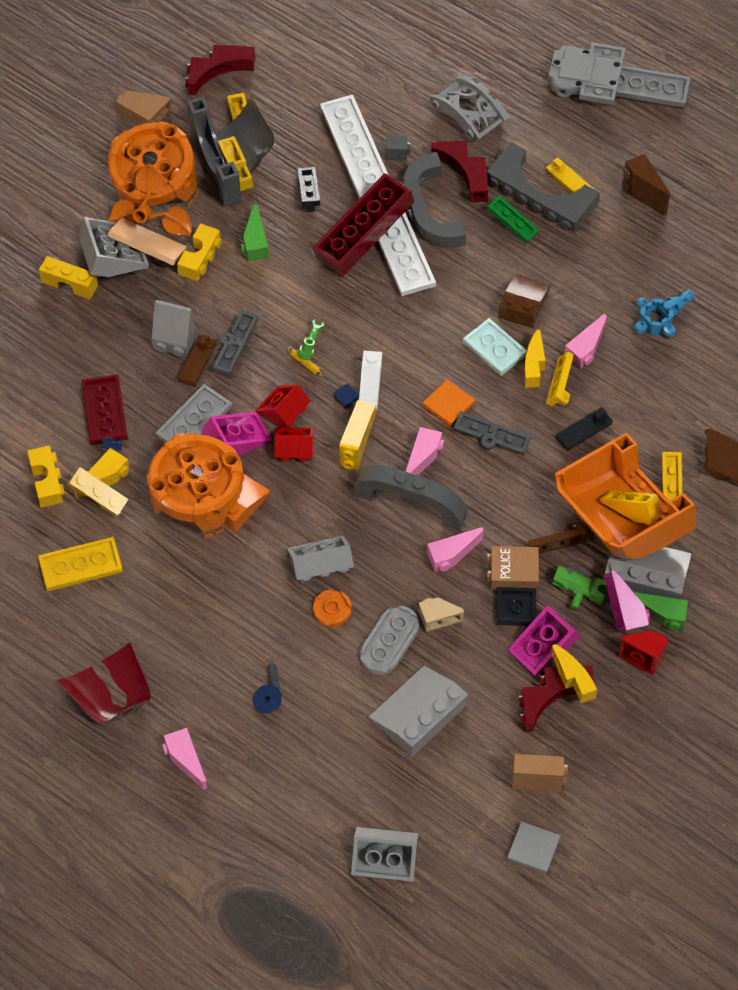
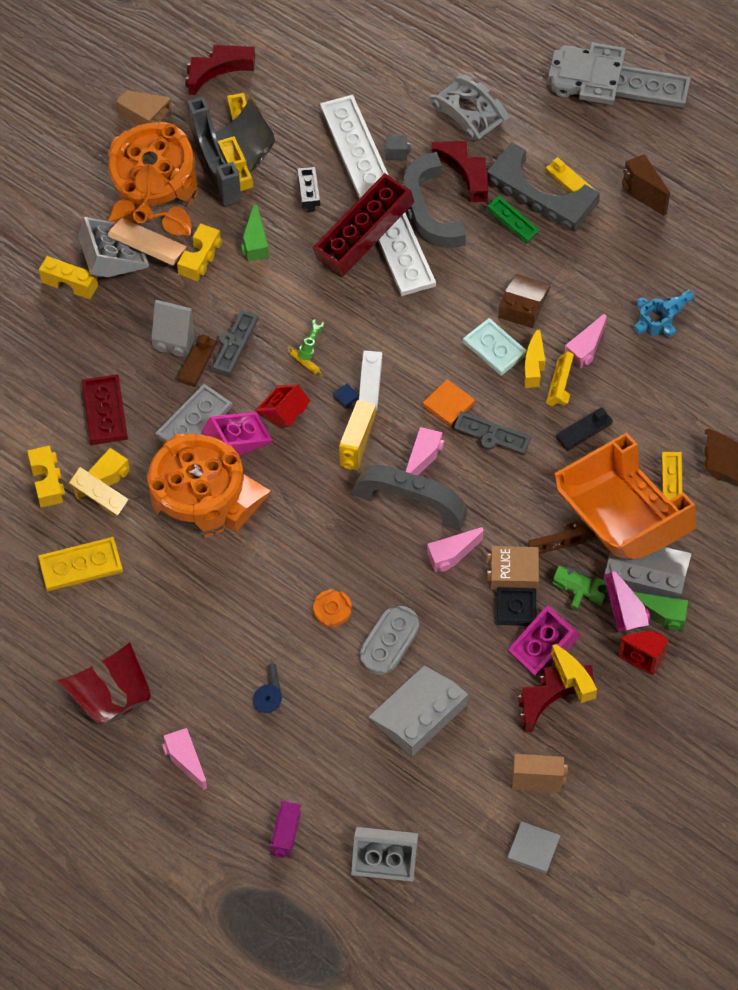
dark blue tile [102,437,122,451] -> none
red slope [274,427,315,461] -> none
light grey slope [287,536,354,581] -> none
tan slope [419,597,464,632] -> none
yellow slope [600,490,663,525] -> none
none -> magenta window [270,800,301,858]

